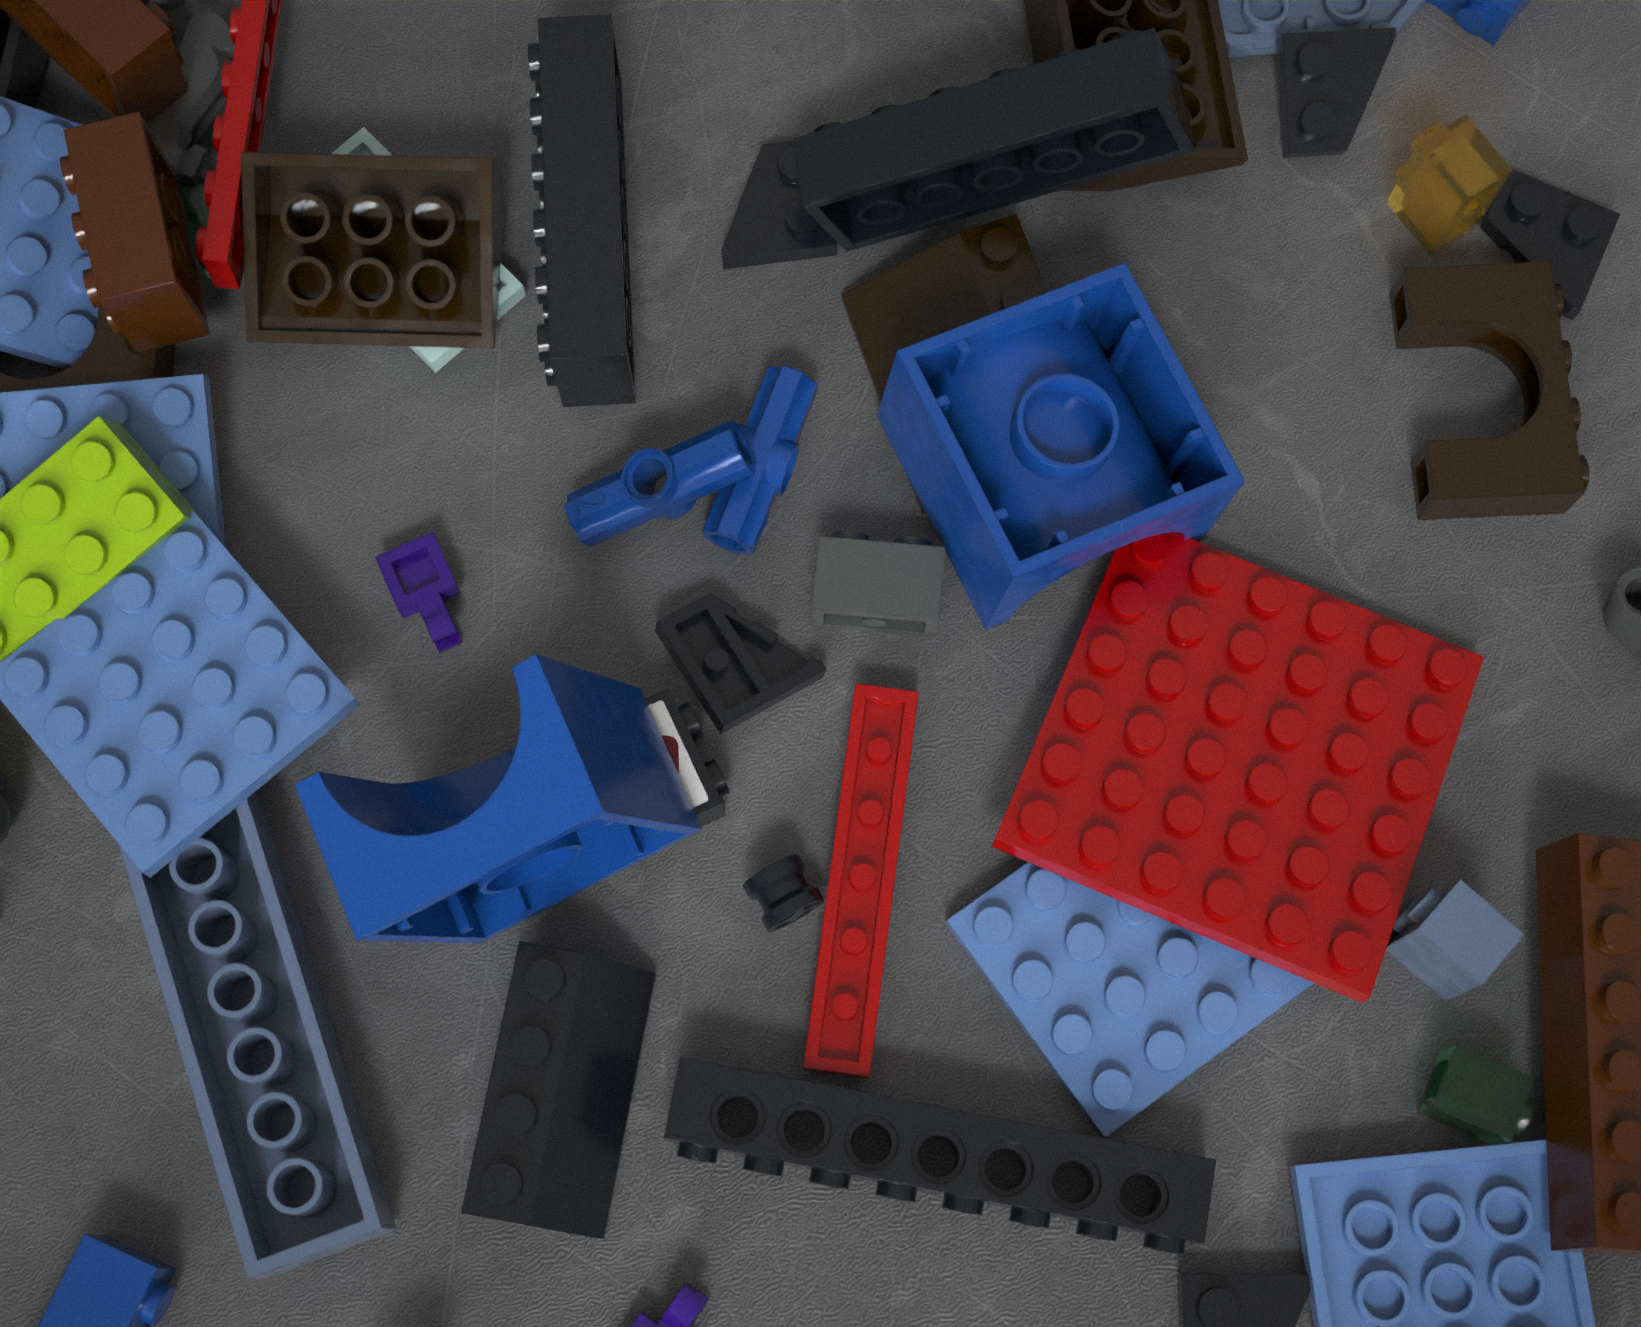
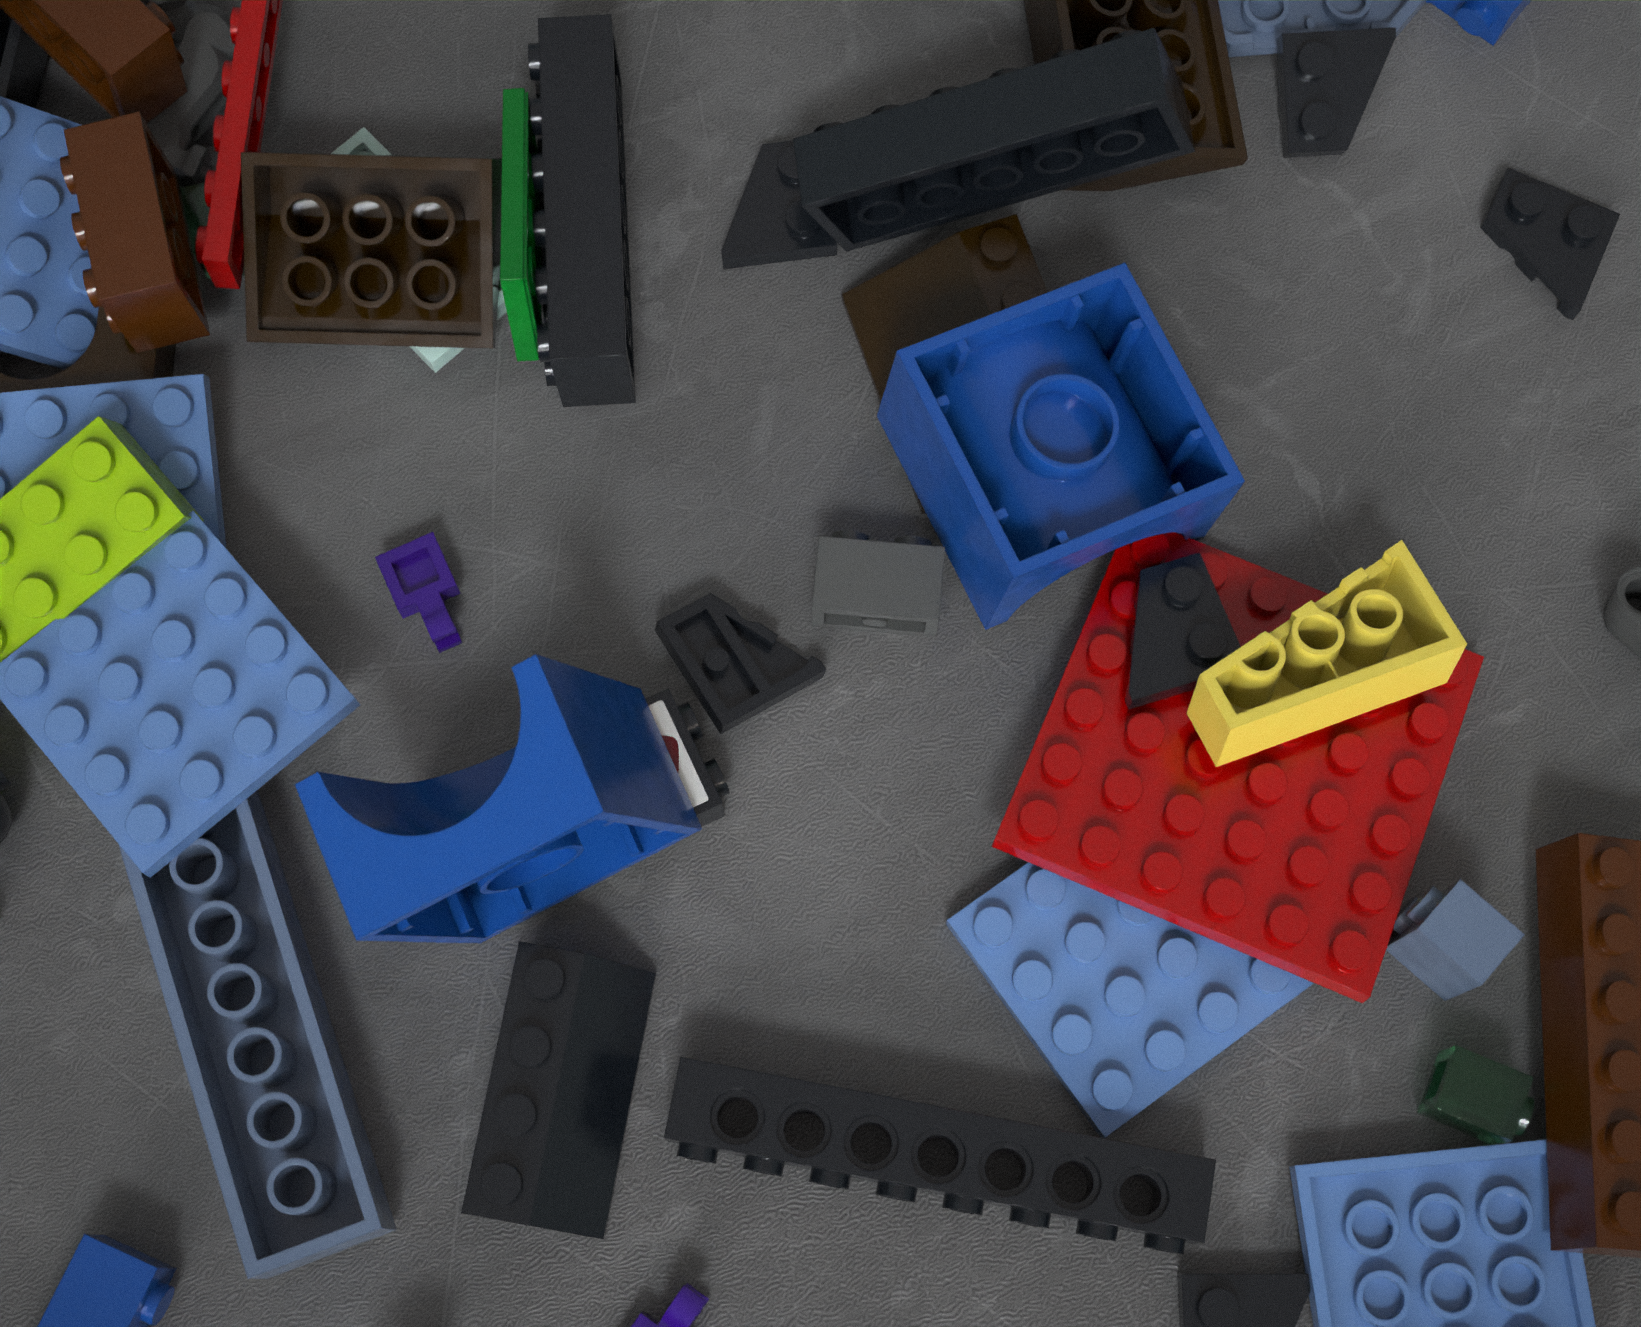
blue piece [564,420,757,547] -> none
blue piece [703,365,818,555] -> none
black wheel [743,854,824,932] -> none
red plate [803,683,919,1079] -> none
clear yellow brick [1386,114,1512,256] -> none
dark brown arch [1389,261,1589,520] -> none
none -> green tile [500,88,542,362]
none -> black wing [1125,552,1241,710]
none -> light yellow wedge [1187,540,1467,767]

